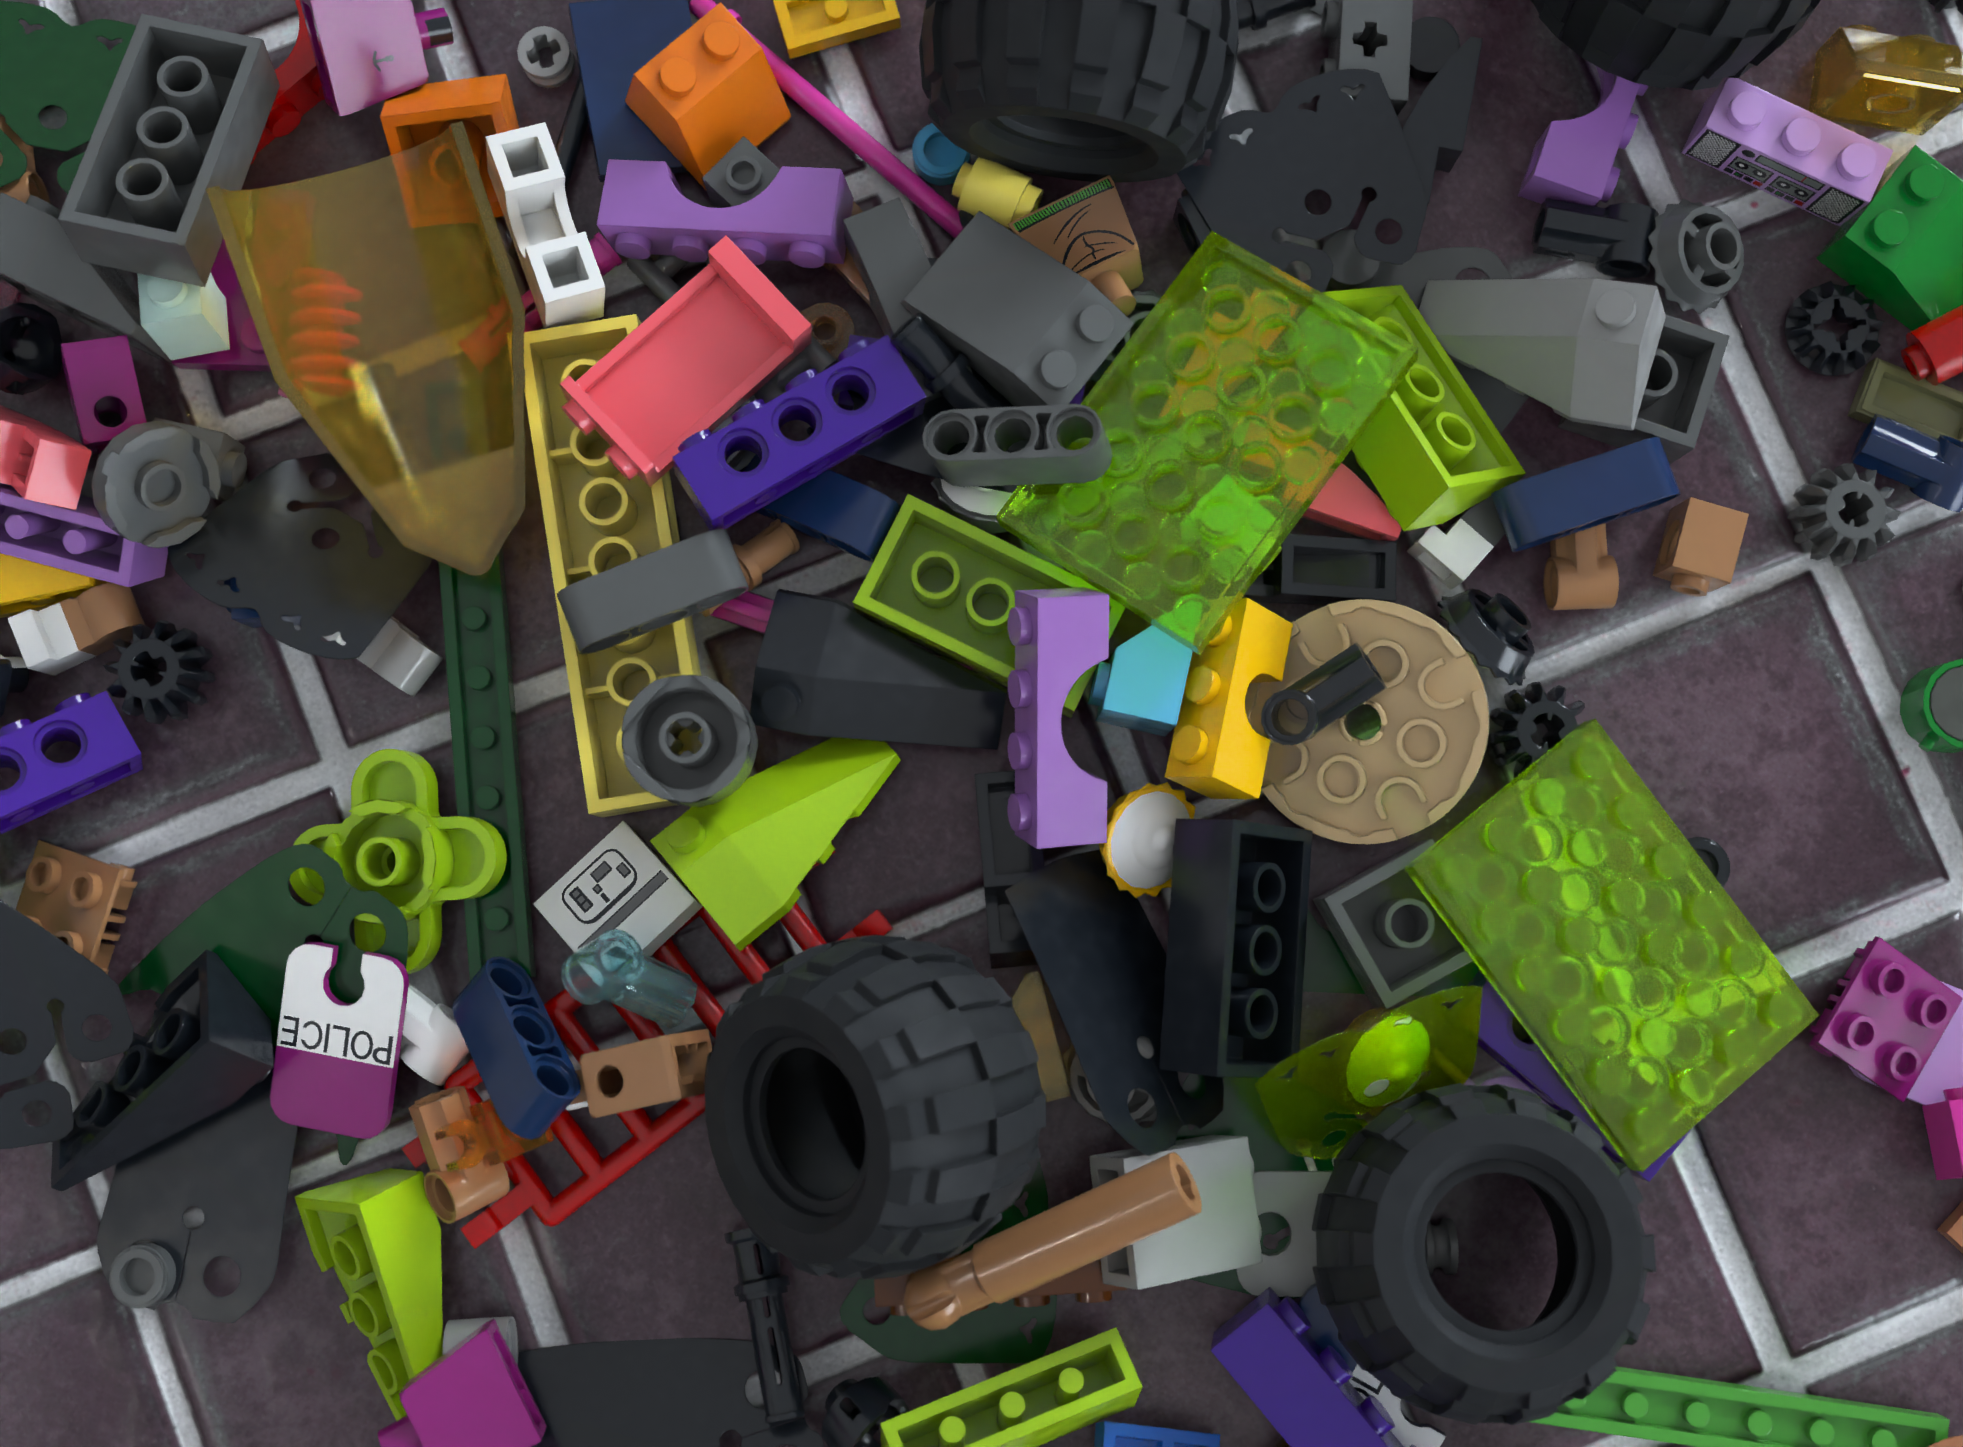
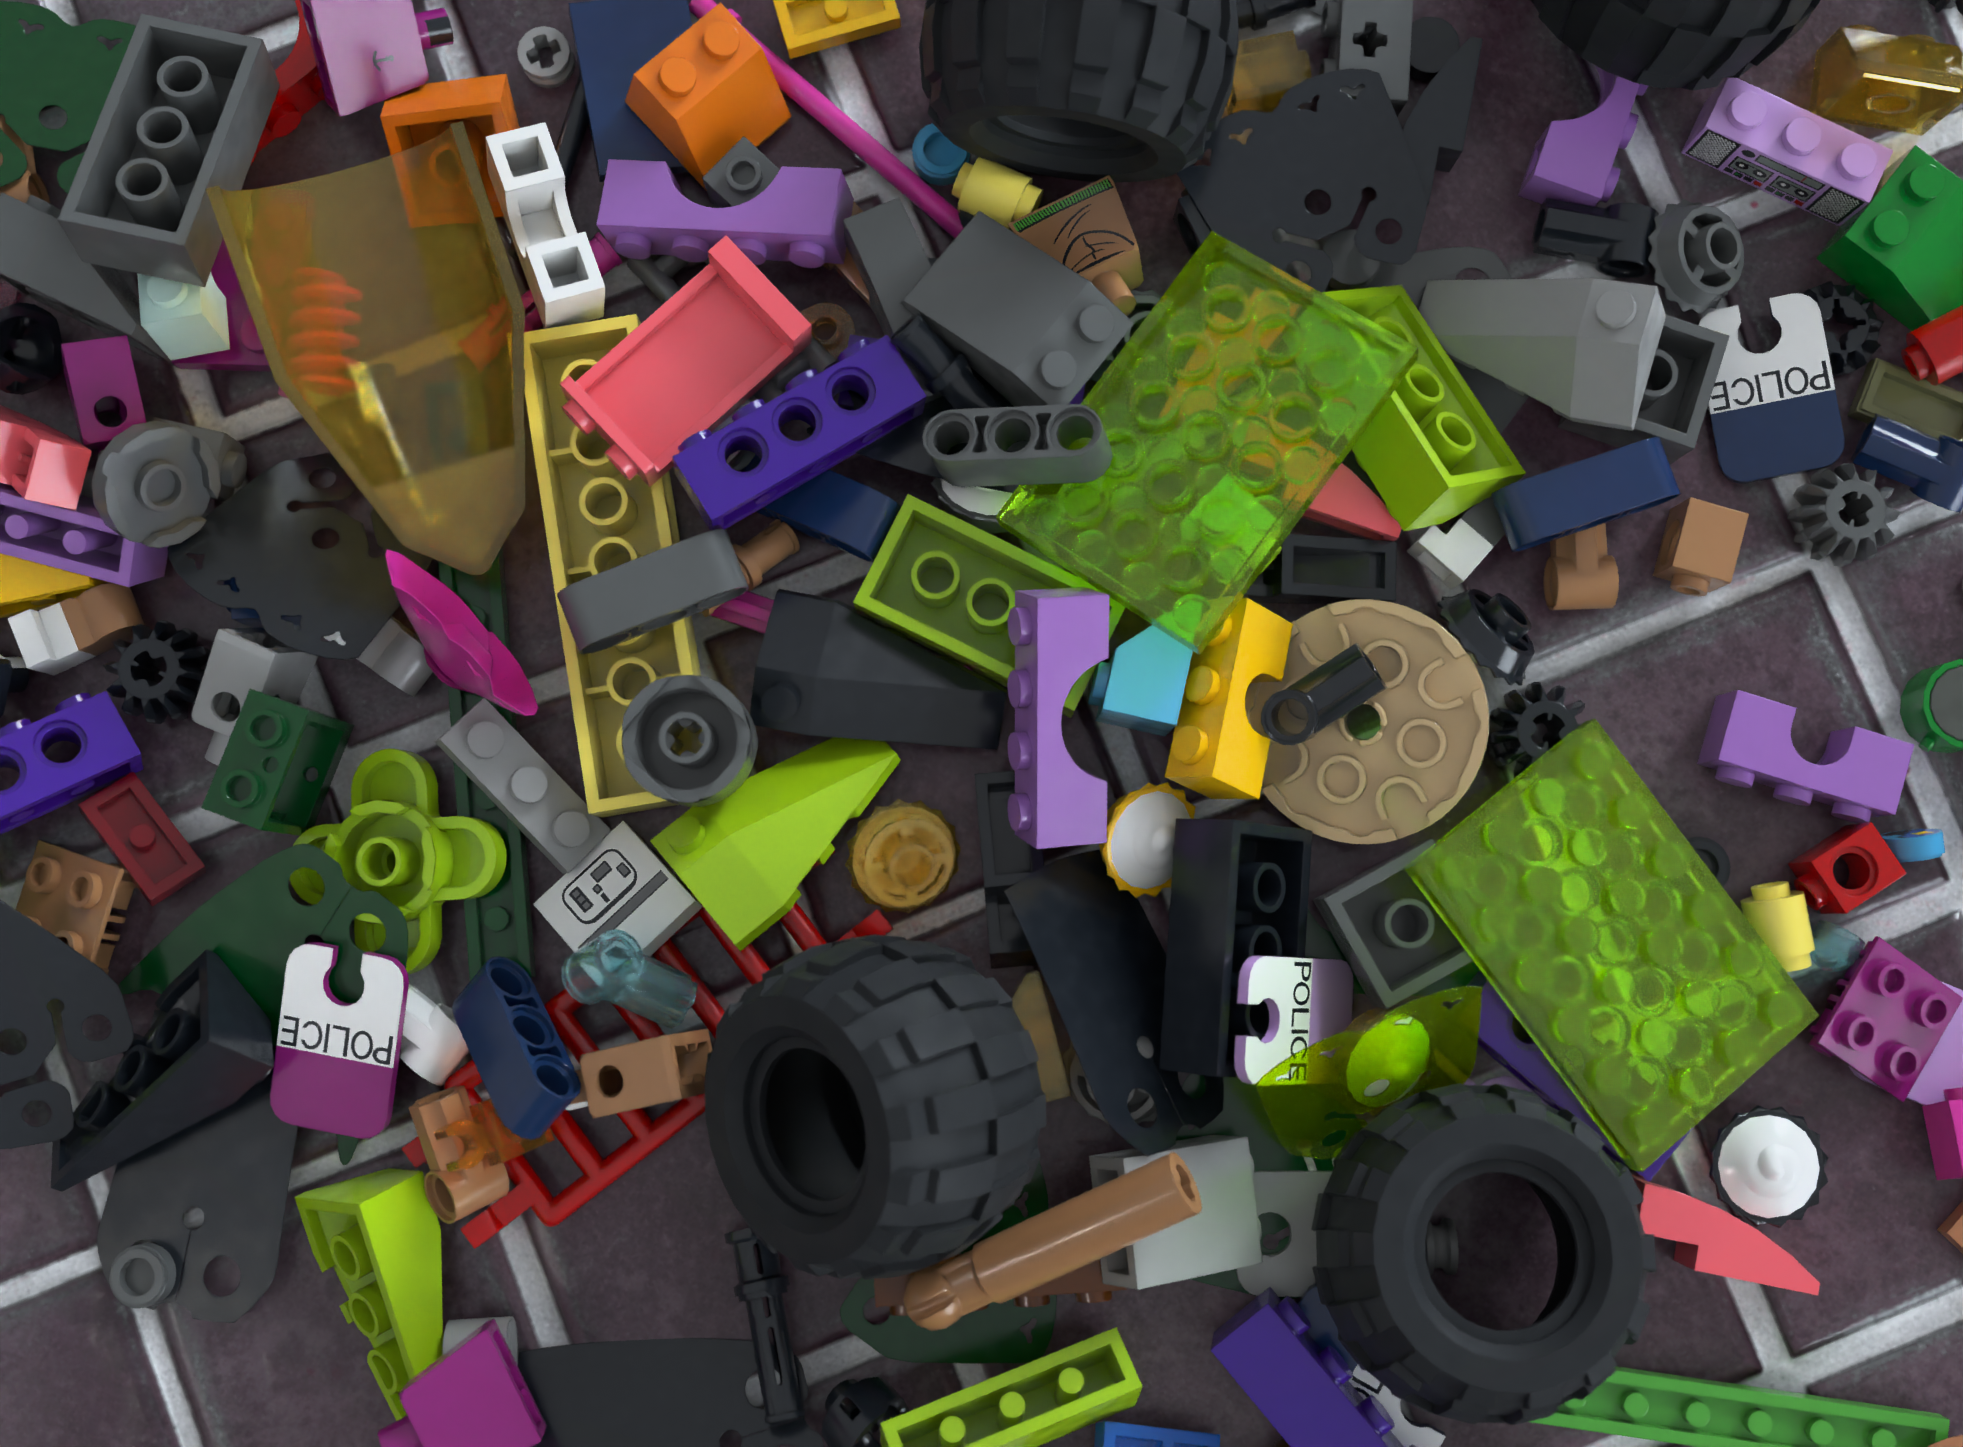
none -> dark red plate [78,772,206,907]
none -> light grey torso [191,627,318,765]
none -> dark green window [201,689,354,836]
none -> dark pink piece [385,549,539,716]
none -> light grey plate [435,698,612,874]
none -> clear yellow piece [845,799,961,913]
none -> clear yellow brick [1226,30,1311,115]
none -> piece [1234,955,1353,1085]
none -> coral slope [1633,1178,1820,1295]
none -> medium lavender arch [1697,690,1914,823]
none -> piece [1698,293,1845,483]
none -> white piece [1709,1105,1829,1228]
none -> light yellow brick [1740,881,1815,974]
none -> red brick [1787,822,1907,914]
none -> clear light blue hinge [1810,920,1865,972]
none -> dark azure tile [1881,829,1945,862]

